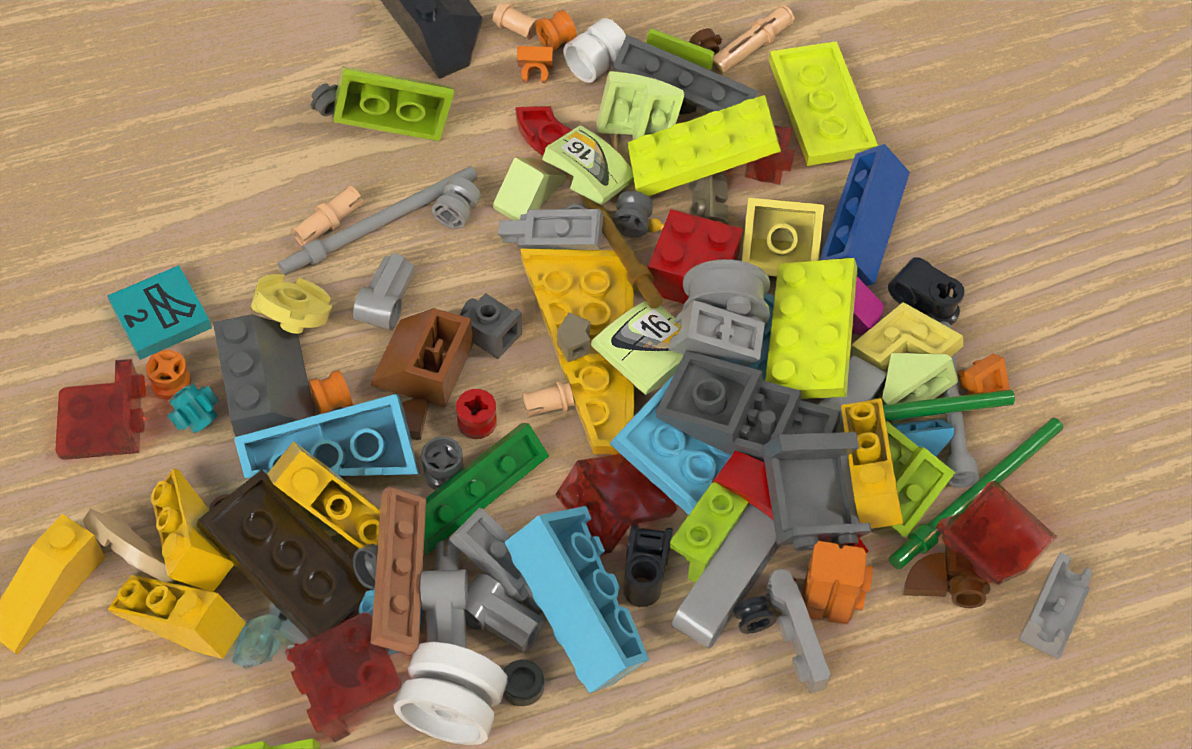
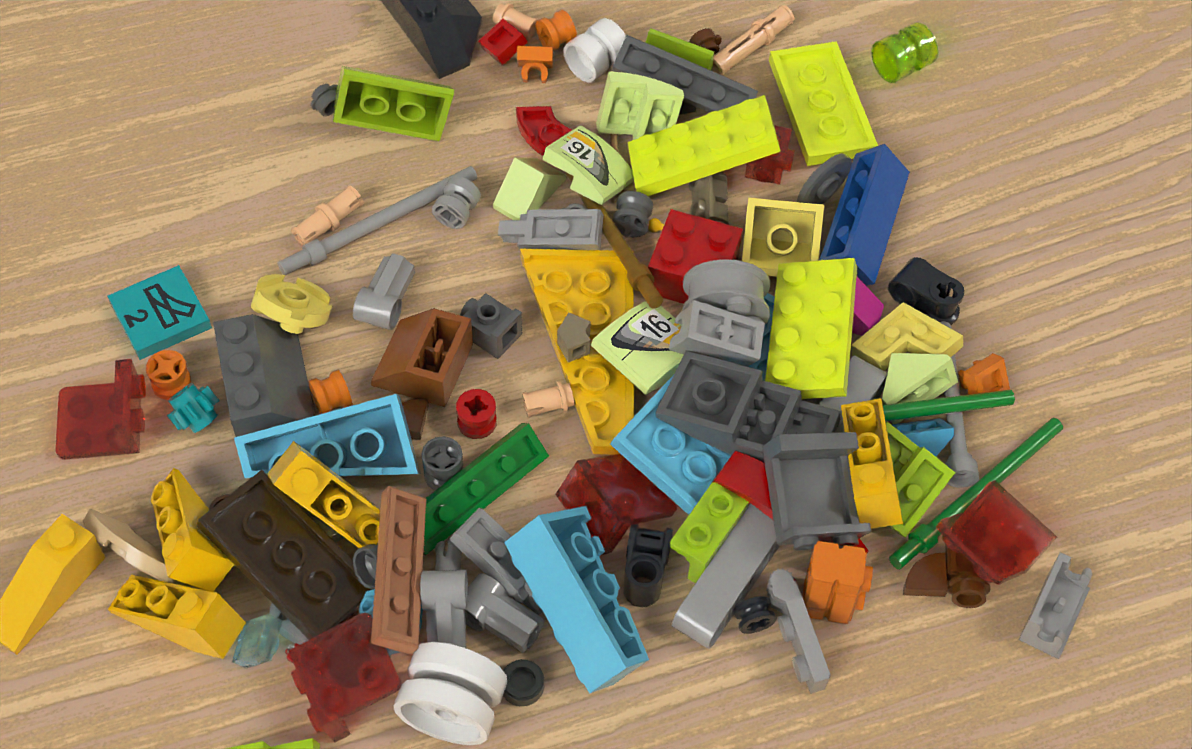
none -> red plate [478,18,528,66]
none -> dark grey wheel [797,153,852,204]
none -> clear neon green wheel [871,22,938,83]

